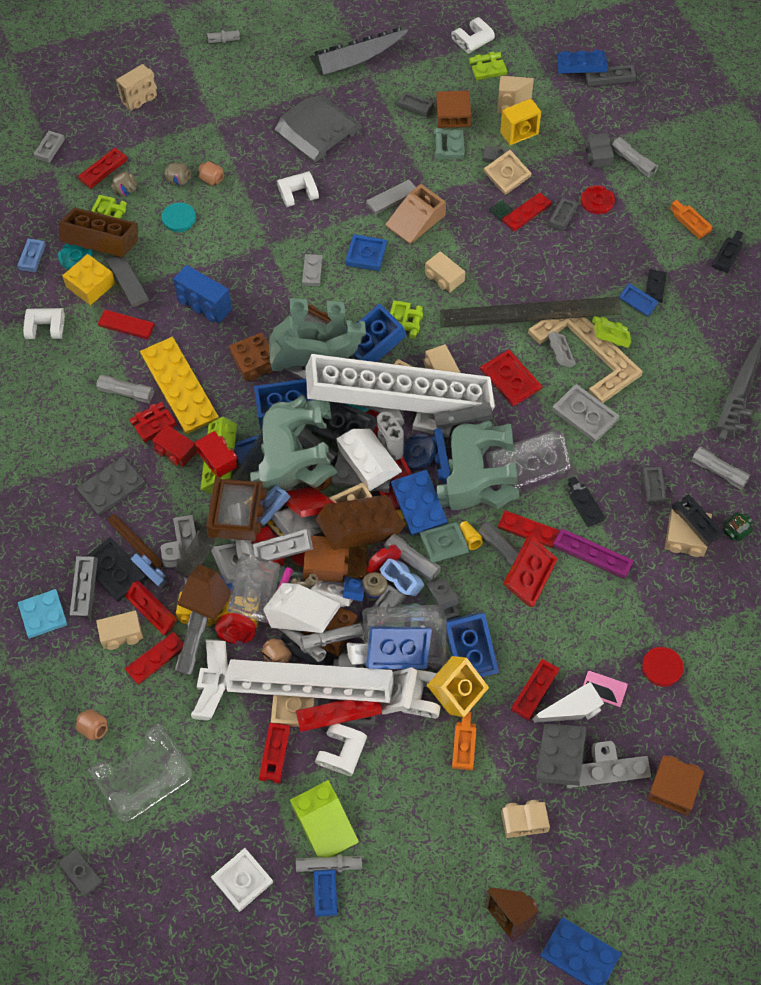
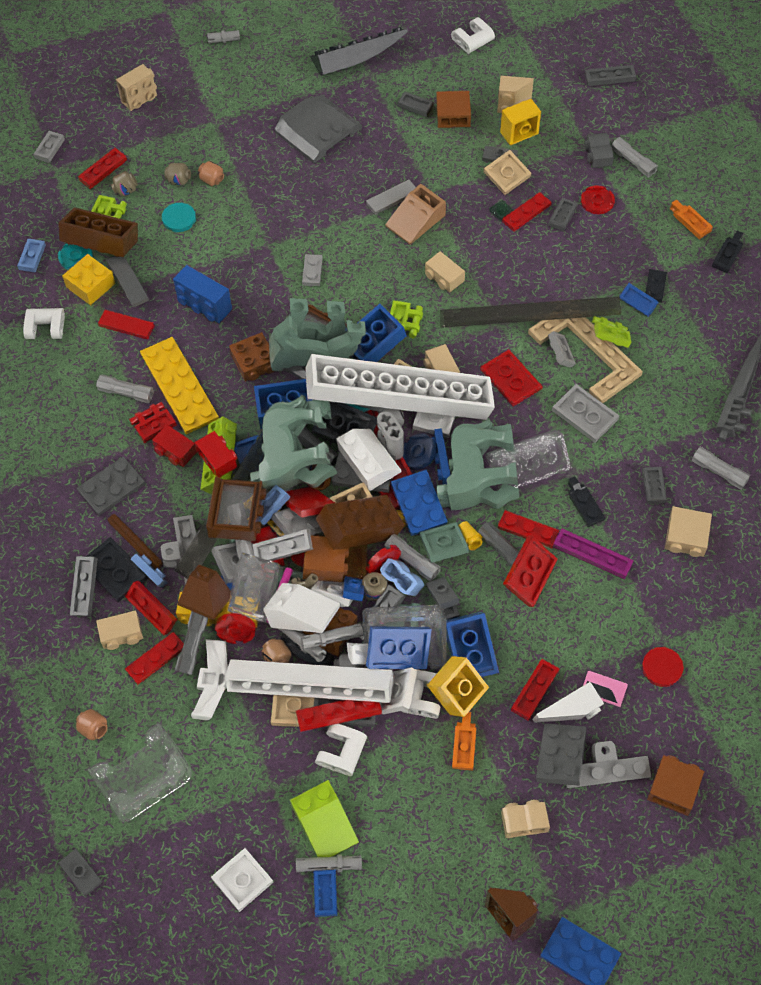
medium azure plate [18,589,68,638] -> none
red plate [259,723,291,784] -> none
white connector [277,171,319,207] -> none
blue plate [345,234,387,271] -> none
sand green plate [433,128,464,159] -> none
dark grey axle [434,402,493,429] -> none
lime plate [469,51,507,81] -> none
blue plate [557,50,607,73] -> none
black plate [672,494,723,547] -> none
dark green head [723,512,753,541] -> none

